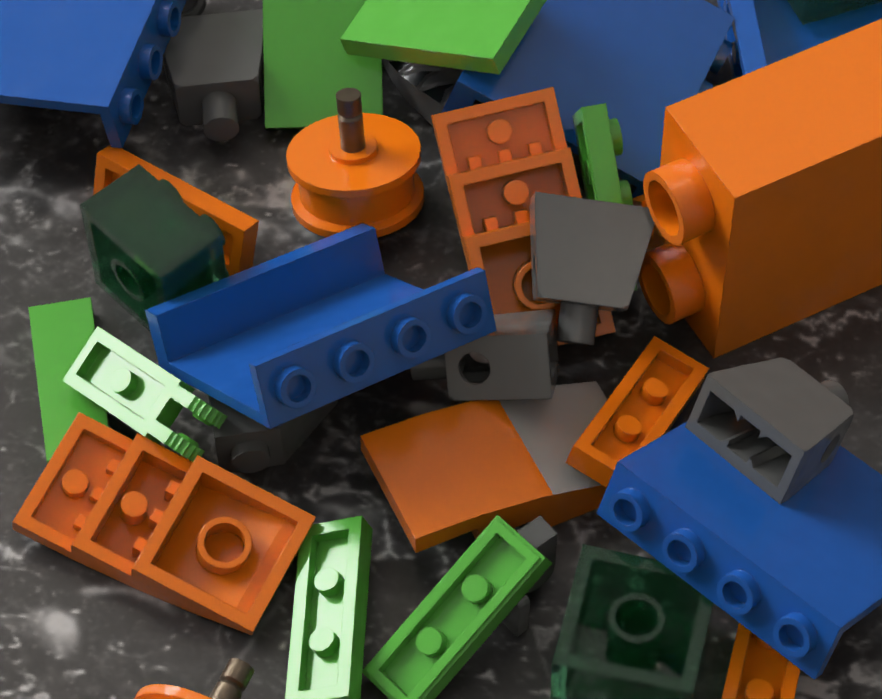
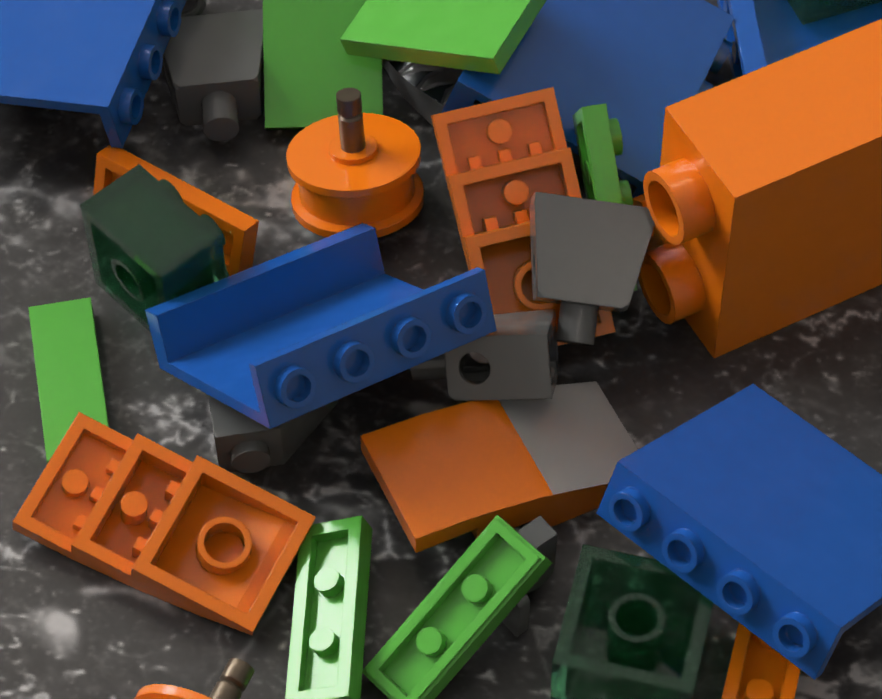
hinge [63,326,227,462] -> none
orange plate [565,336,710,488] -> none
dark grey torso [685,358,854,504] -> none

